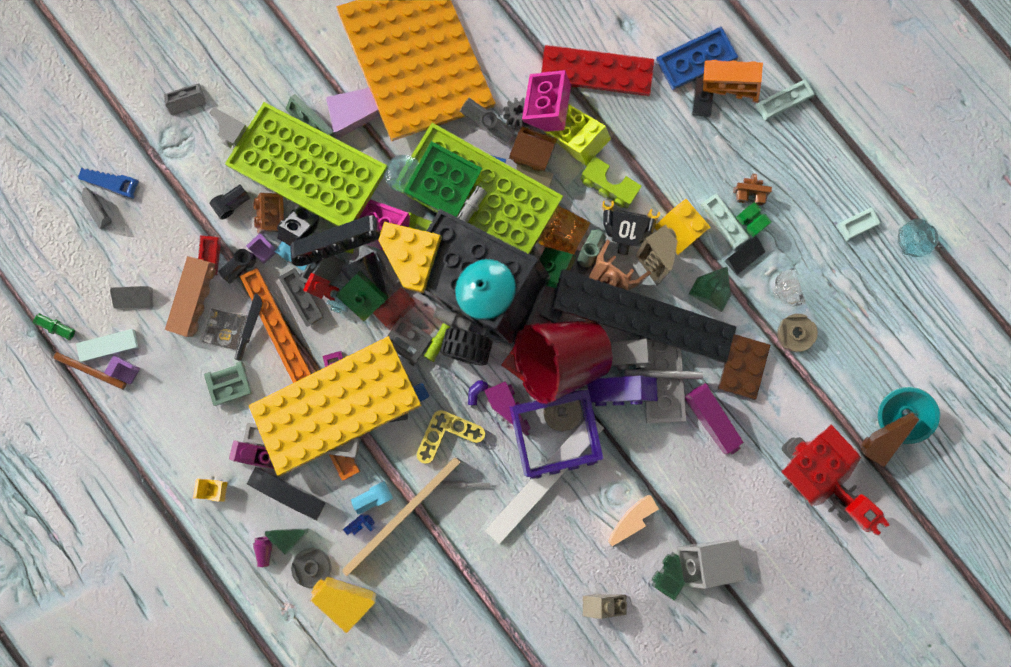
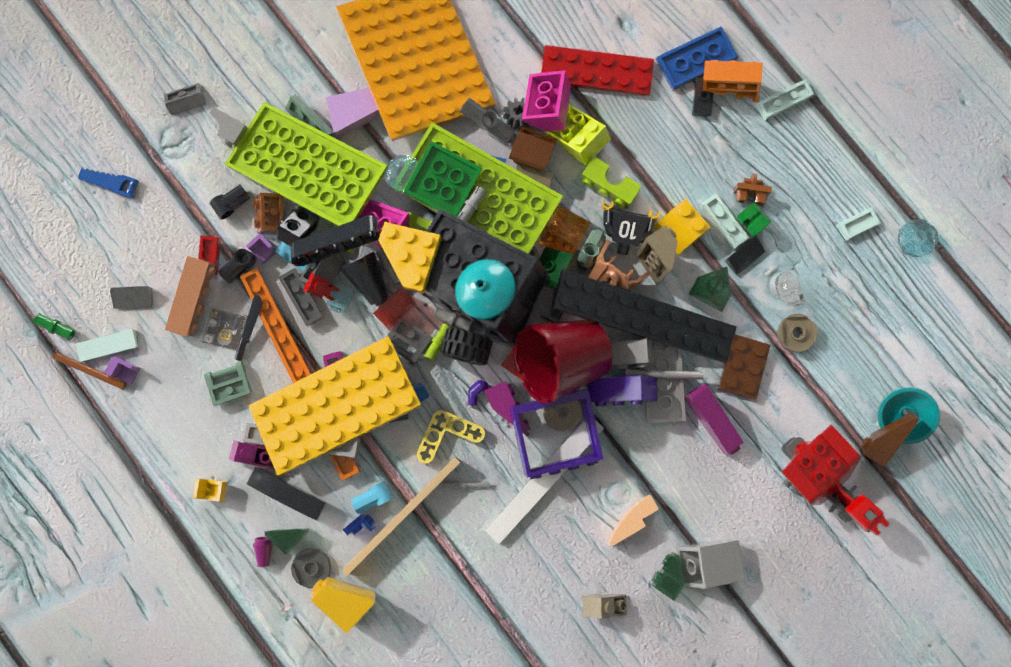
flat silver slope [81,187,112,229] -> none
dark green plate [335,271,388,321] -> none

